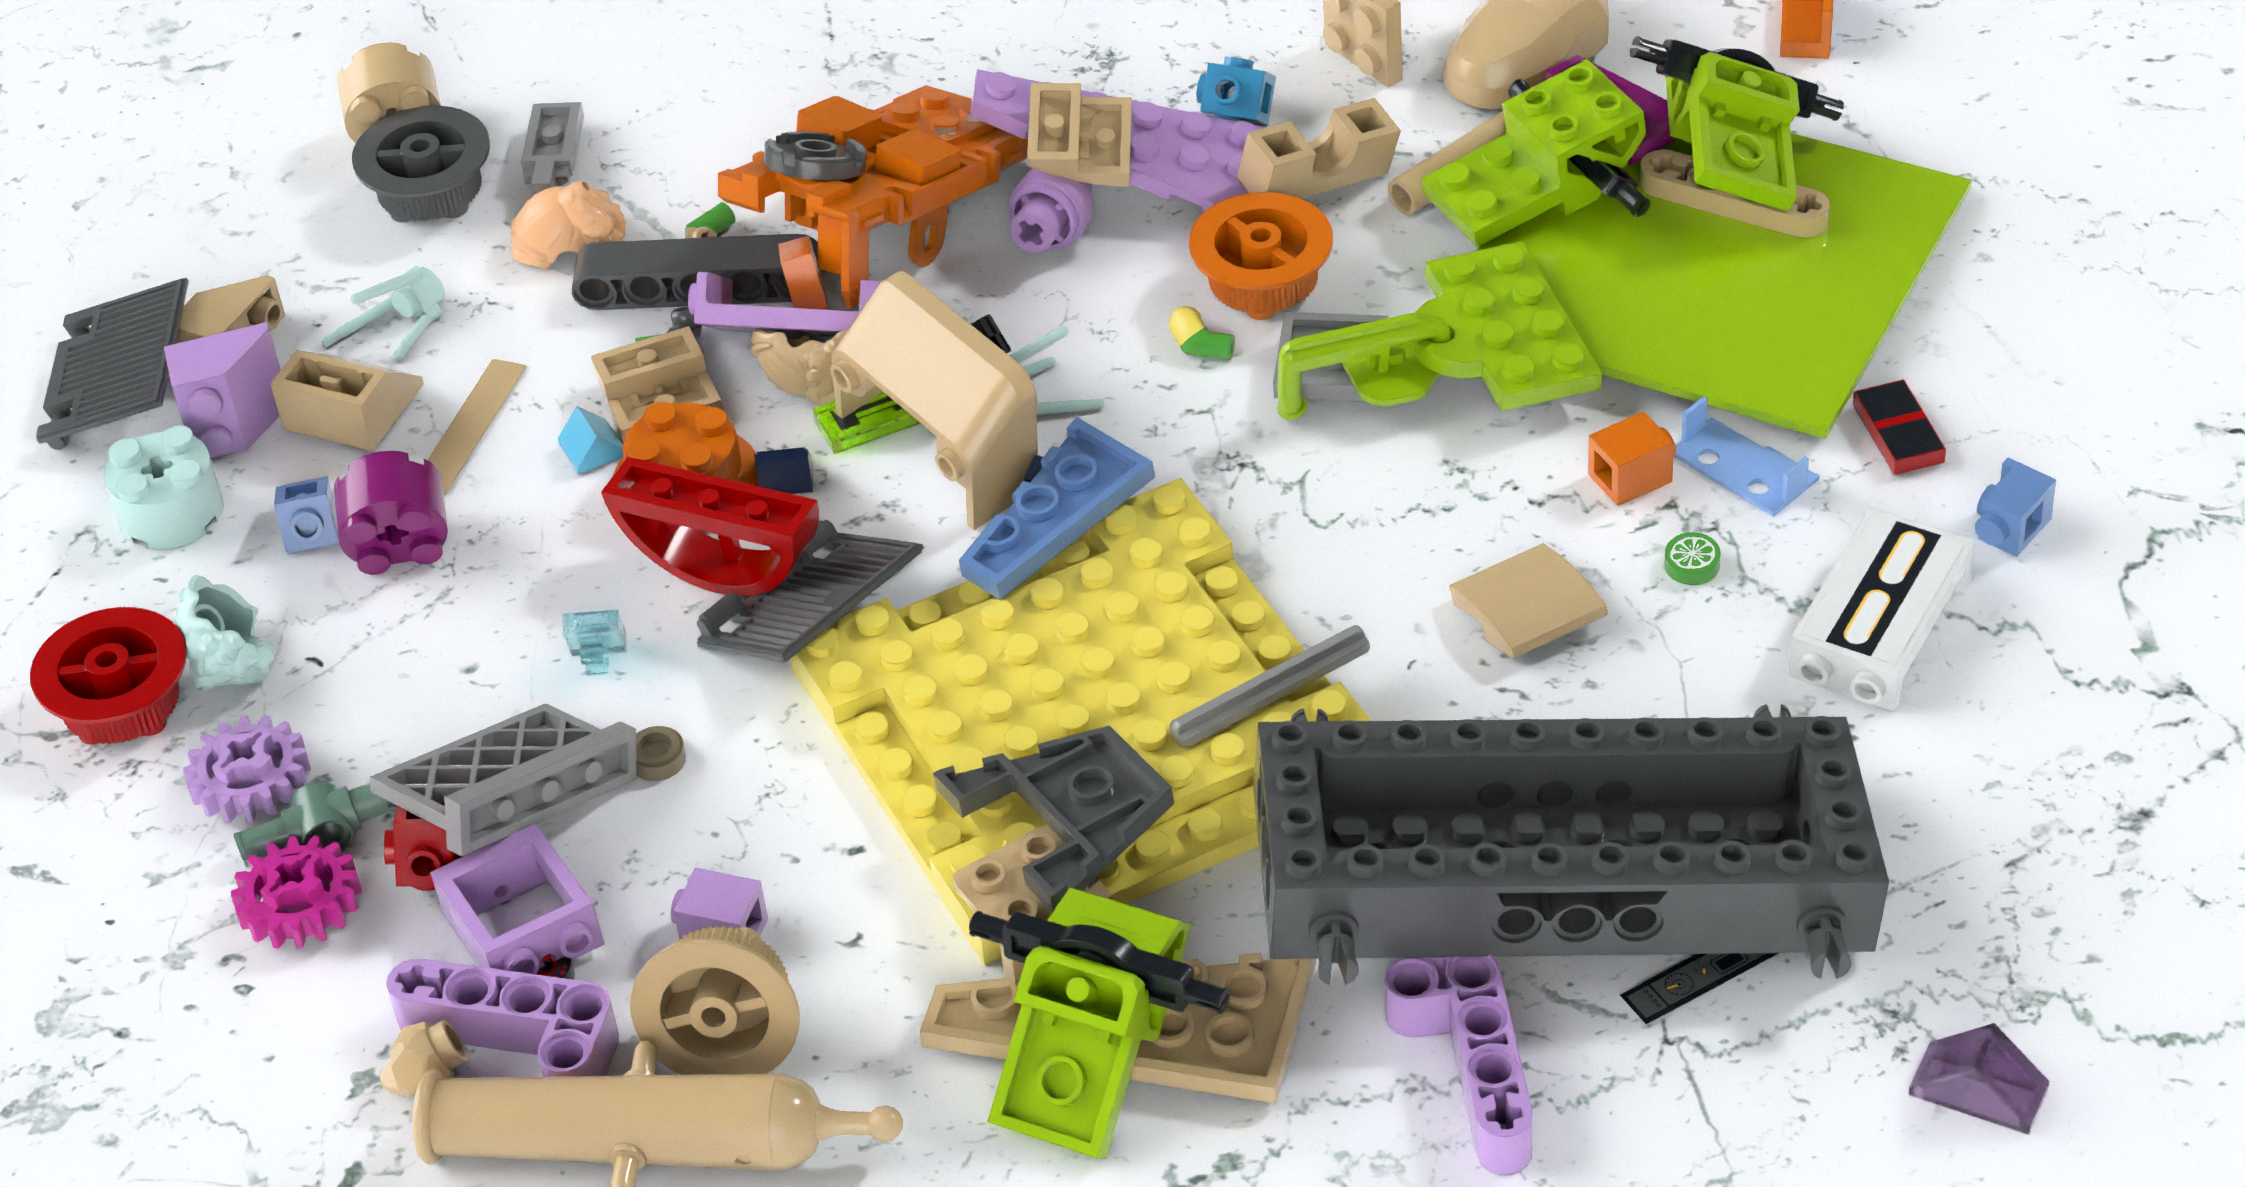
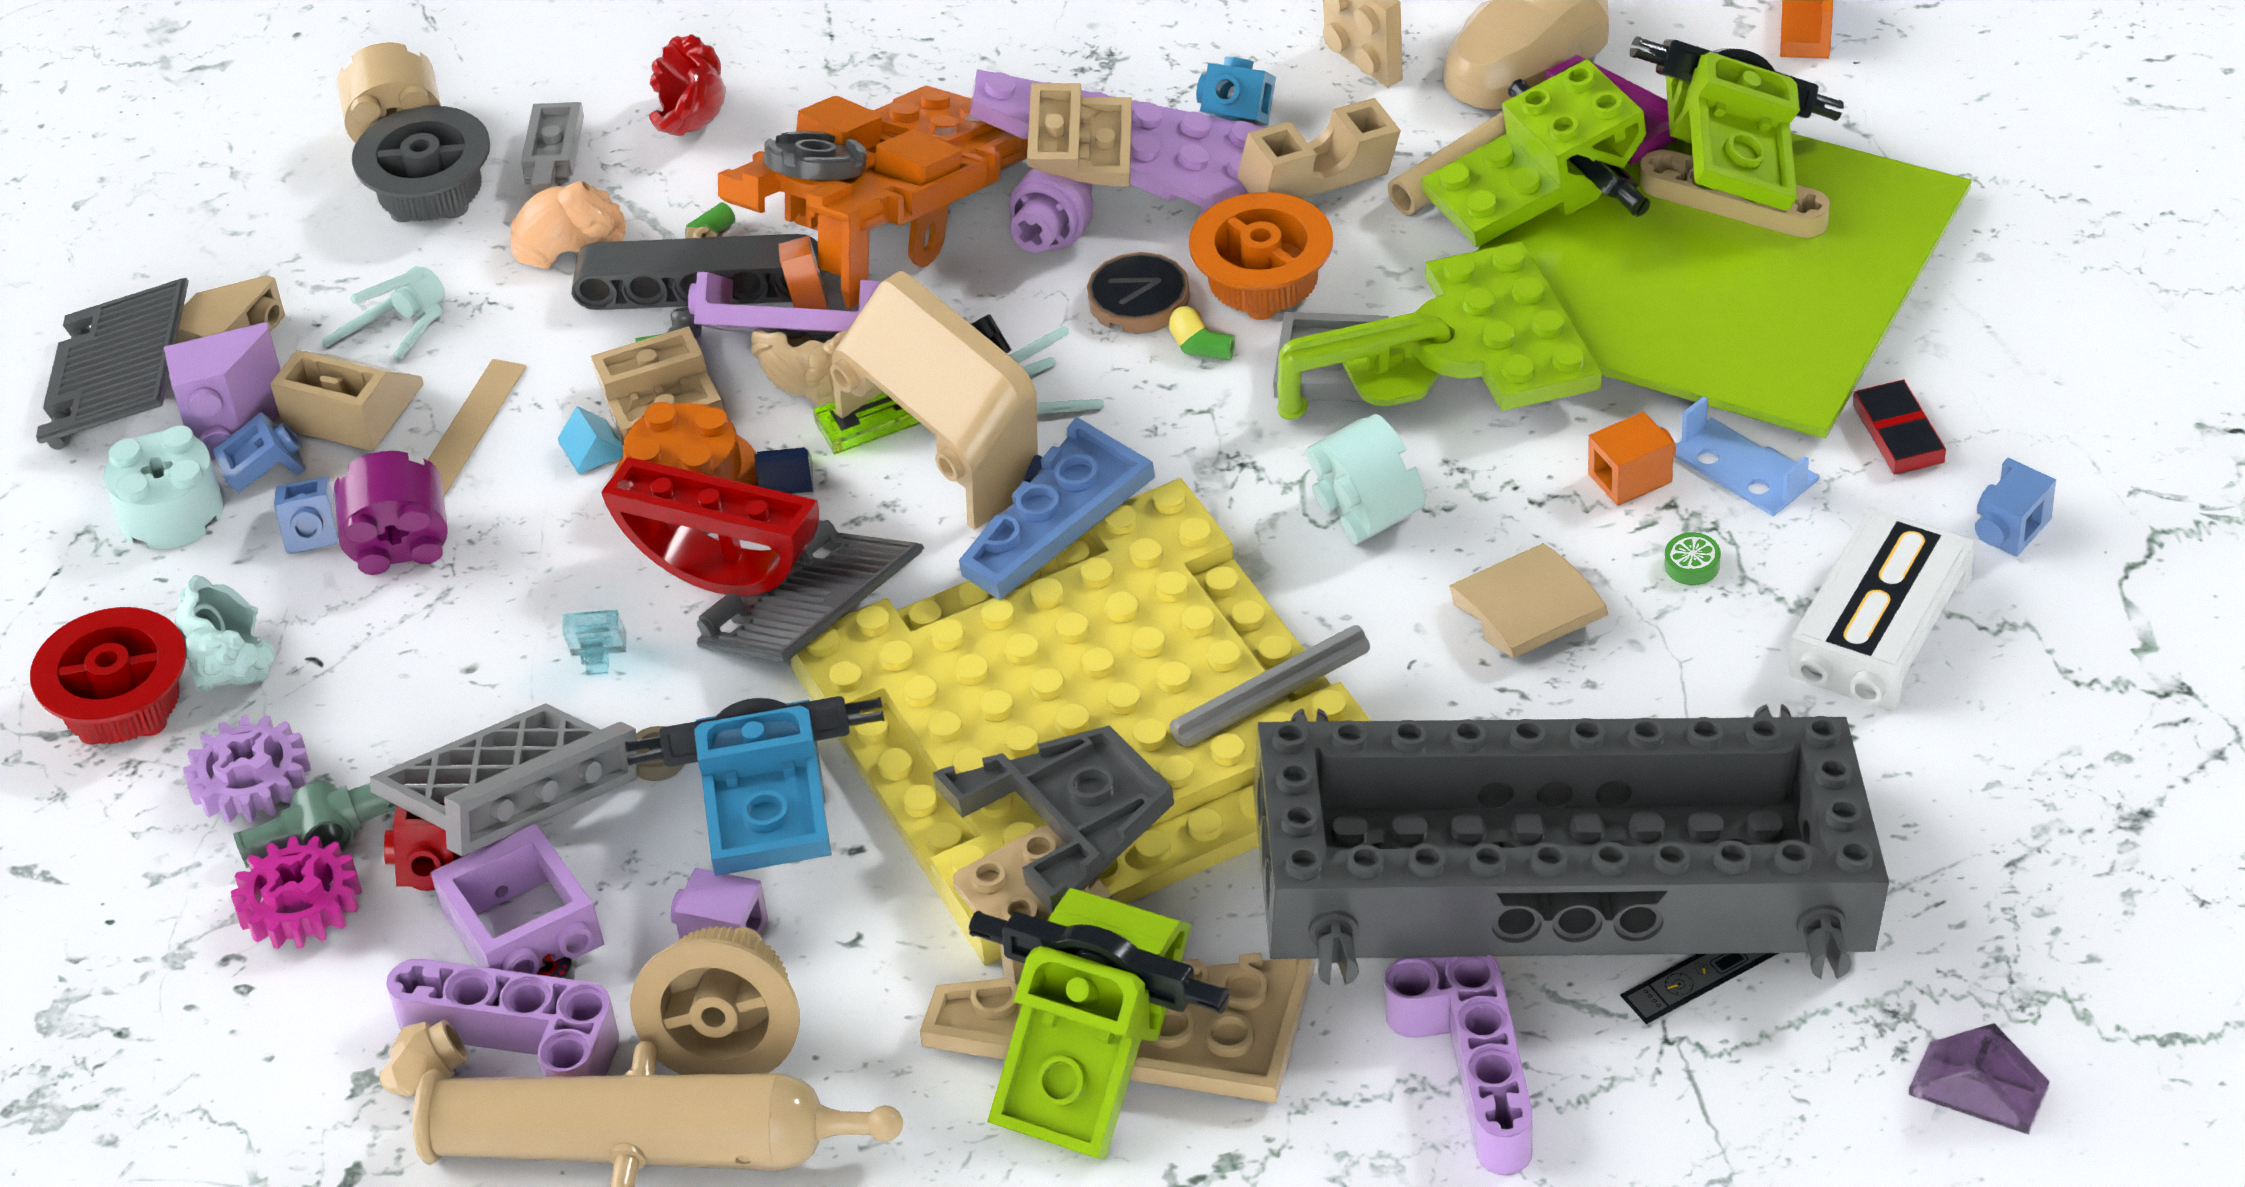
none -> medium blue bracket [213,412,306,493]
none -> dark azure piece [625,696,885,876]
none -> red hair [649,34,726,136]
none -> black tile [1087,252,1190,334]
none -> light aqua brick [1305,414,1426,545]

